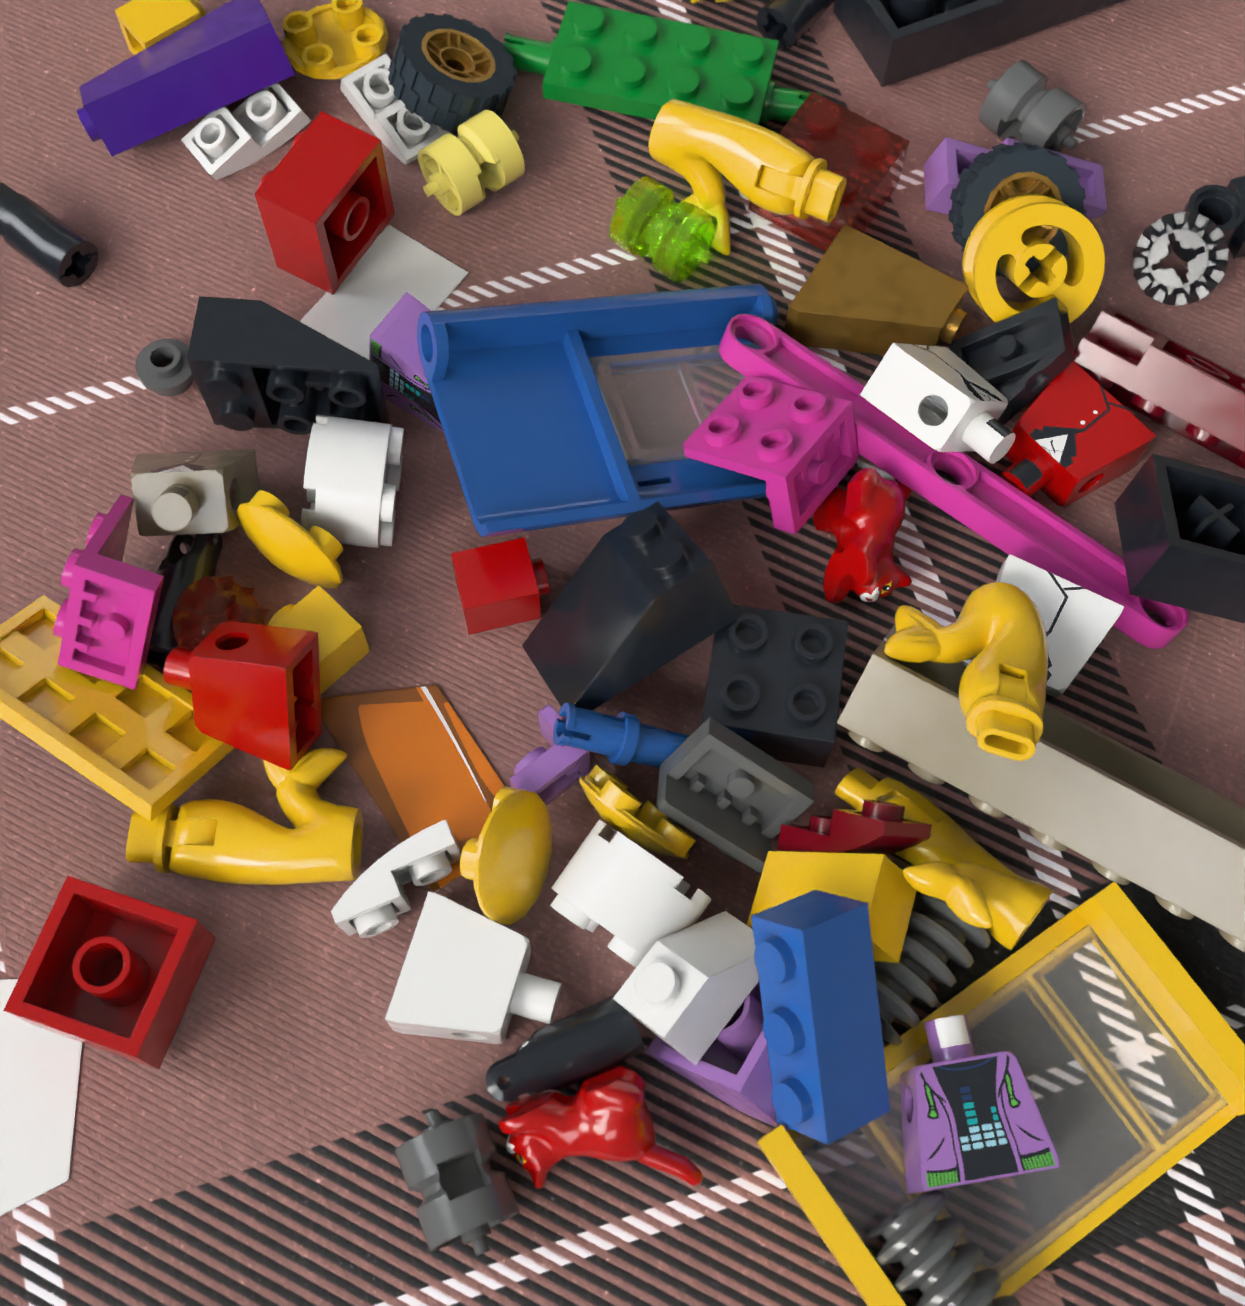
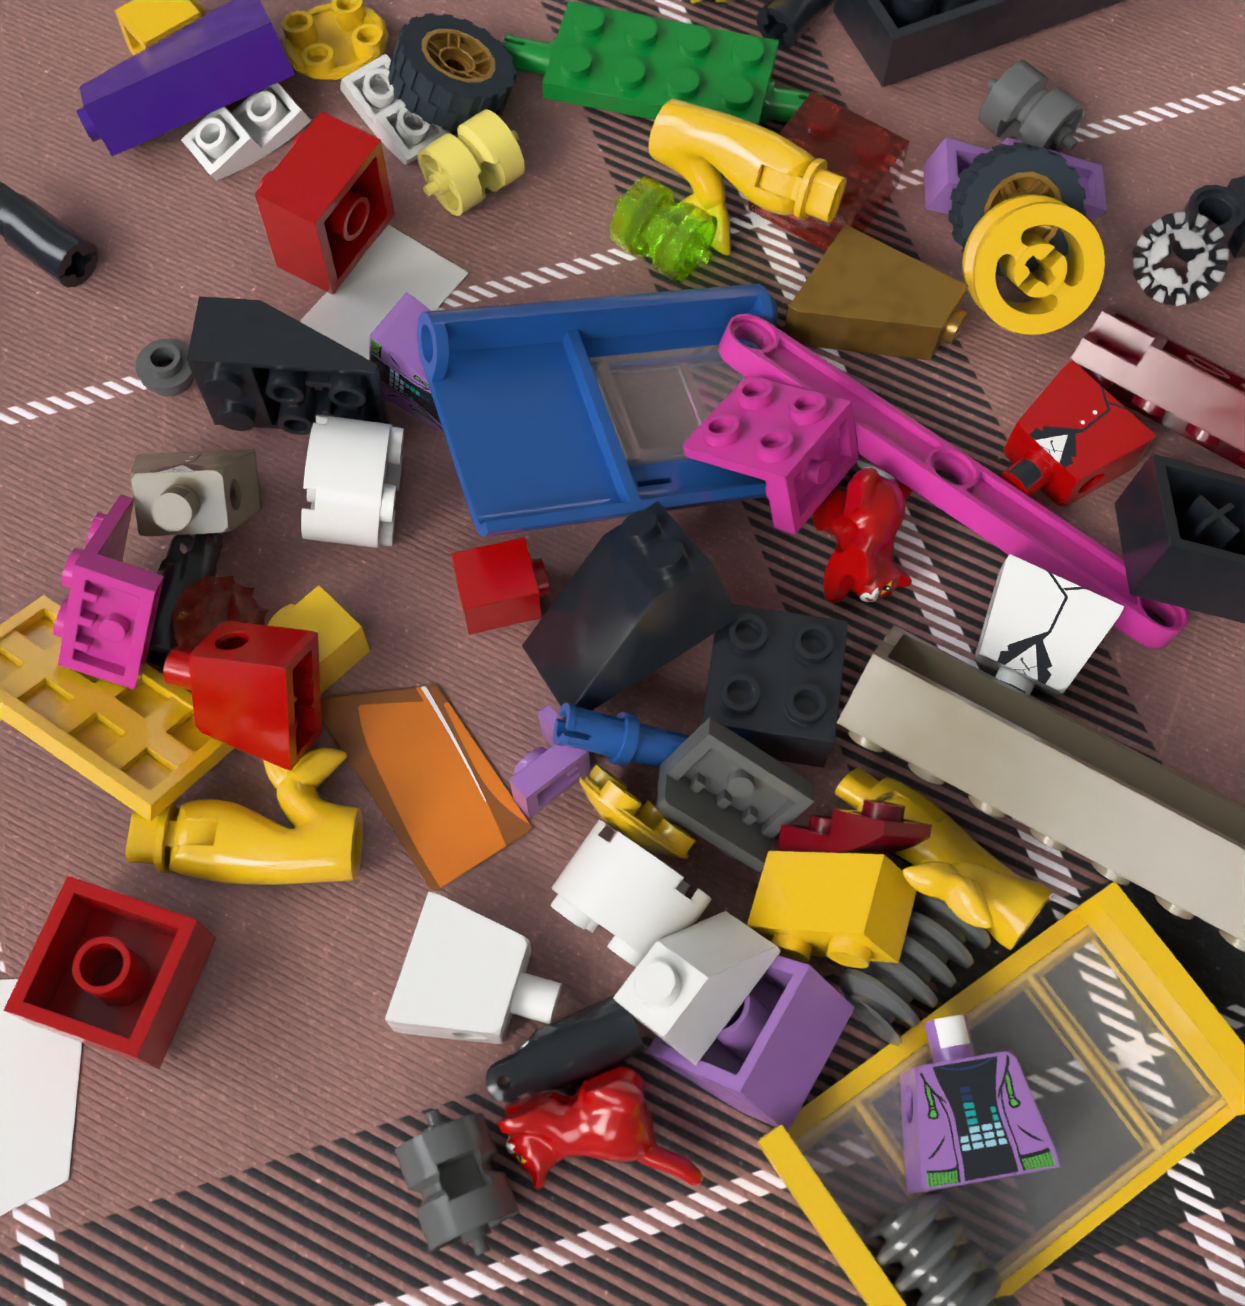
yellow dish [236,490,343,589] -> none
white slope [331,819,461,938] -> none
yellow dish [460,786,552,925] -> none
blue brick [751,890,890,1145] -> none
white torso [860,343,1016,464] -> none
yellow piece [885,582,1048,761] -> none
black wing [949,297,1076,425] -> none

